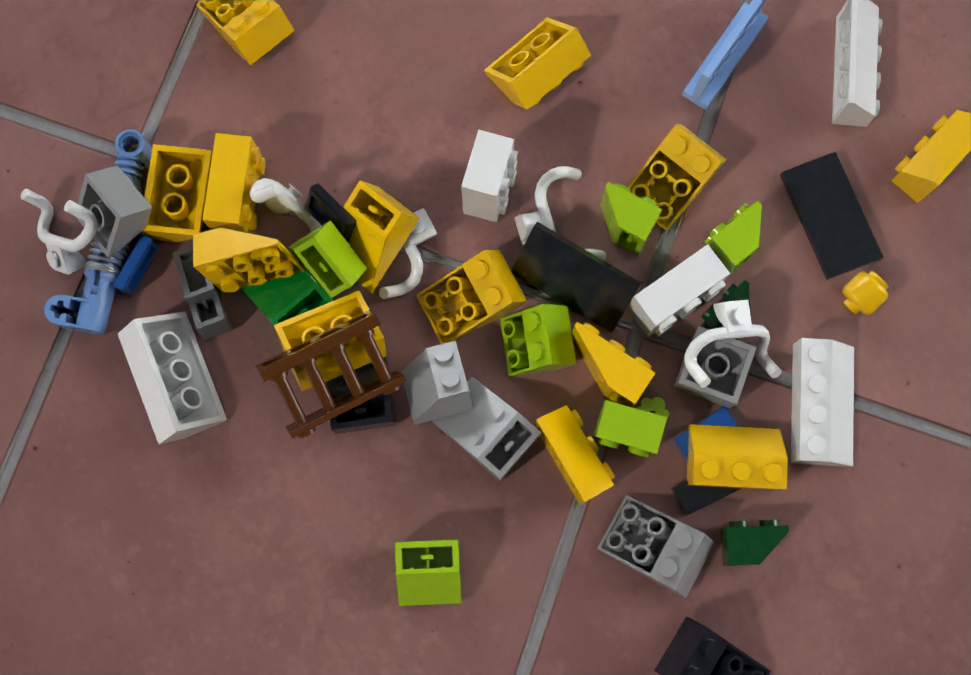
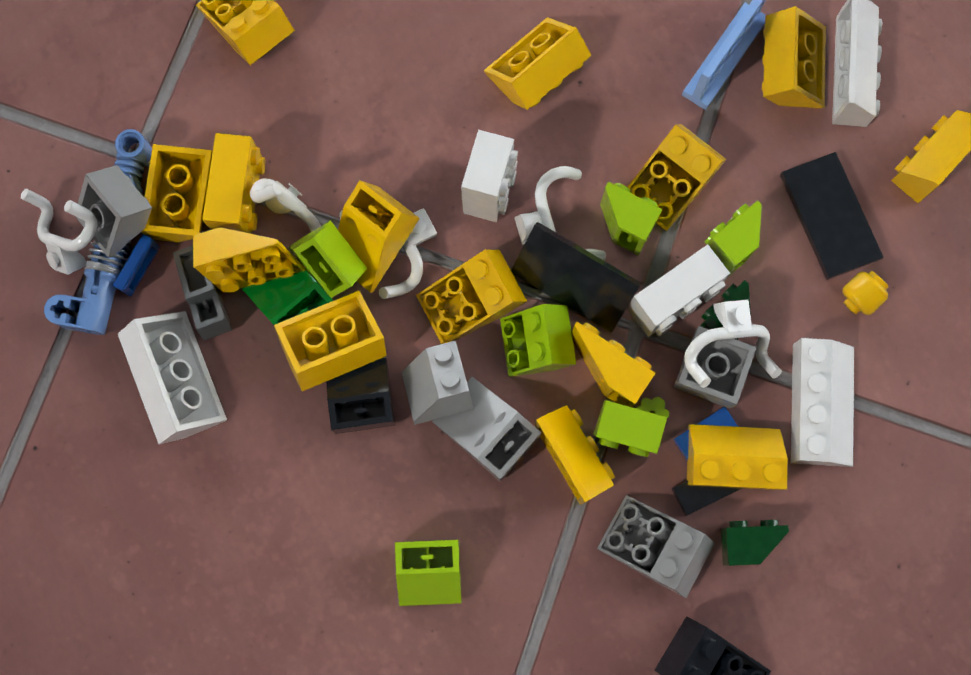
reddish brown fence [255,310,406,439] -> none
black tile [304,183,357,243] -> none
none -> yellow slope [762,6,826,108]

